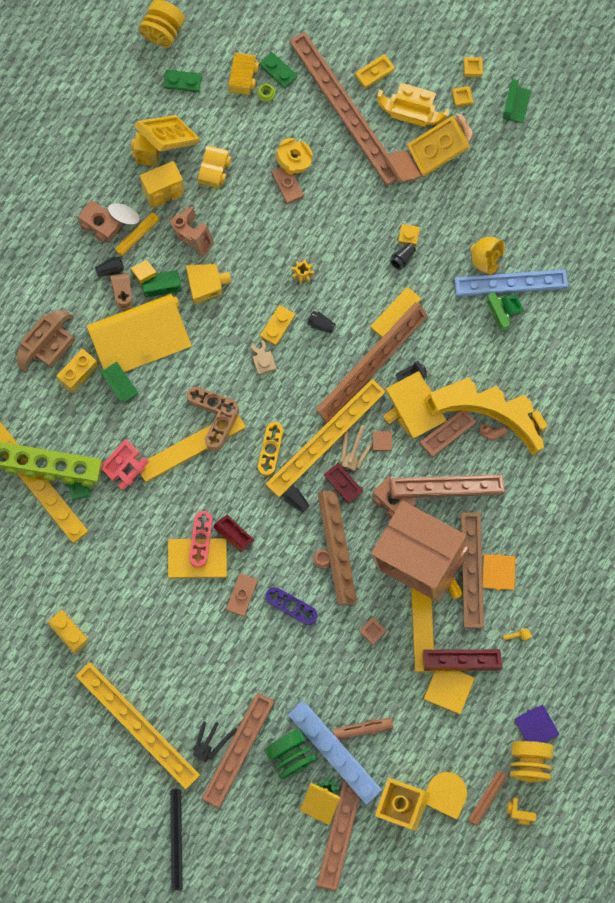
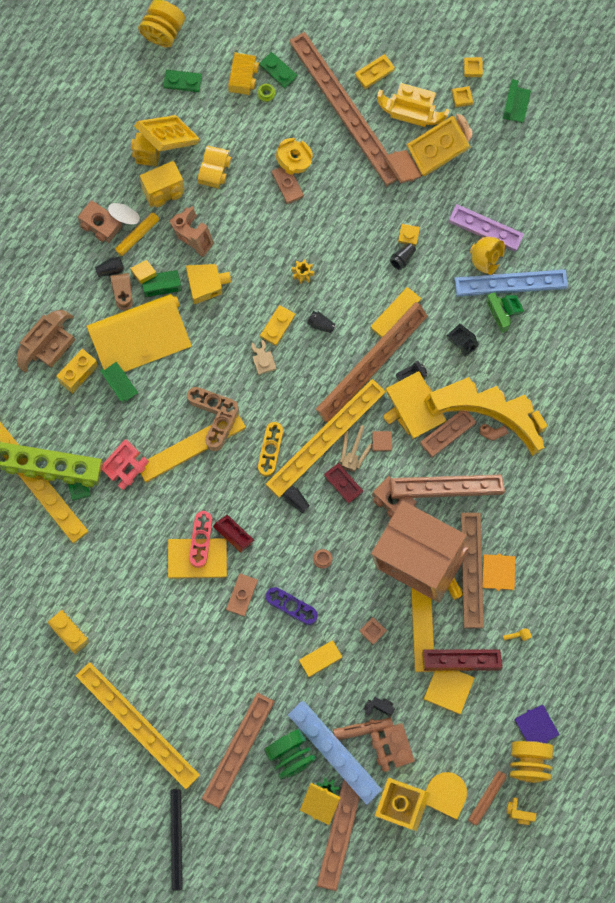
black plant [193,721,237,763] -> none
medium nougat plate [318,491,357,606] -> none
none -> yellow tile [299,640,343,678]
none -> black bracket [363,697,395,718]
none -> nougat plate [370,723,415,772]
none -> black bracket [446,324,479,357]
none -> lavender plate [448,204,524,252]

